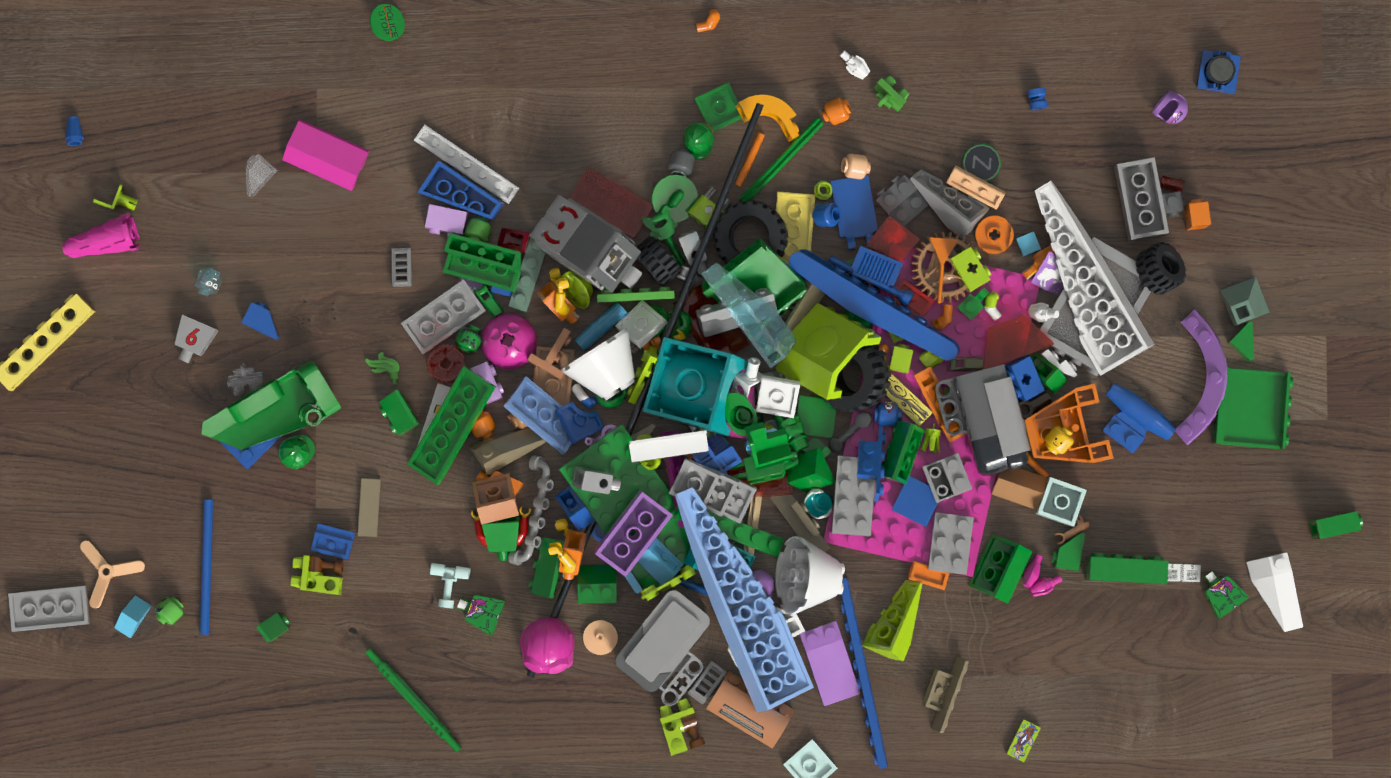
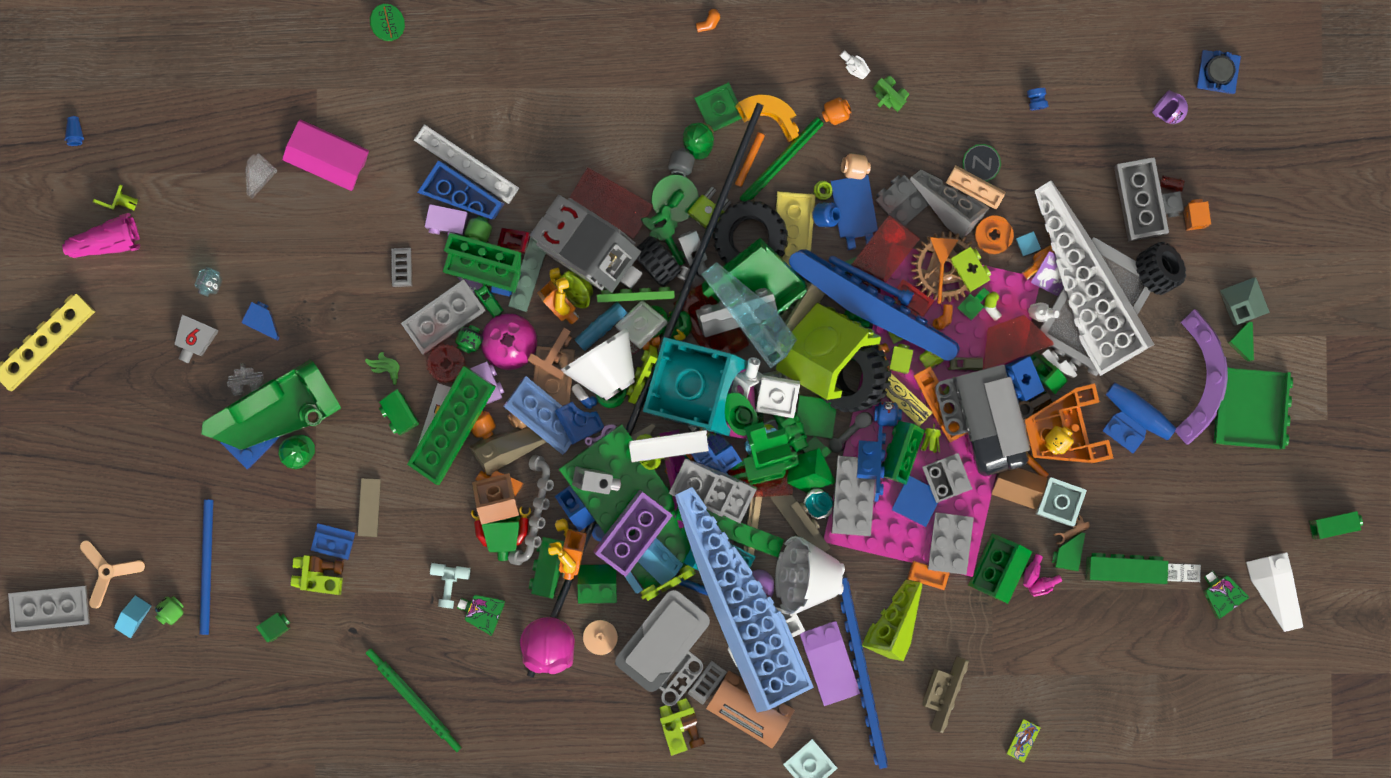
blue window [851,246,903,290] -> none

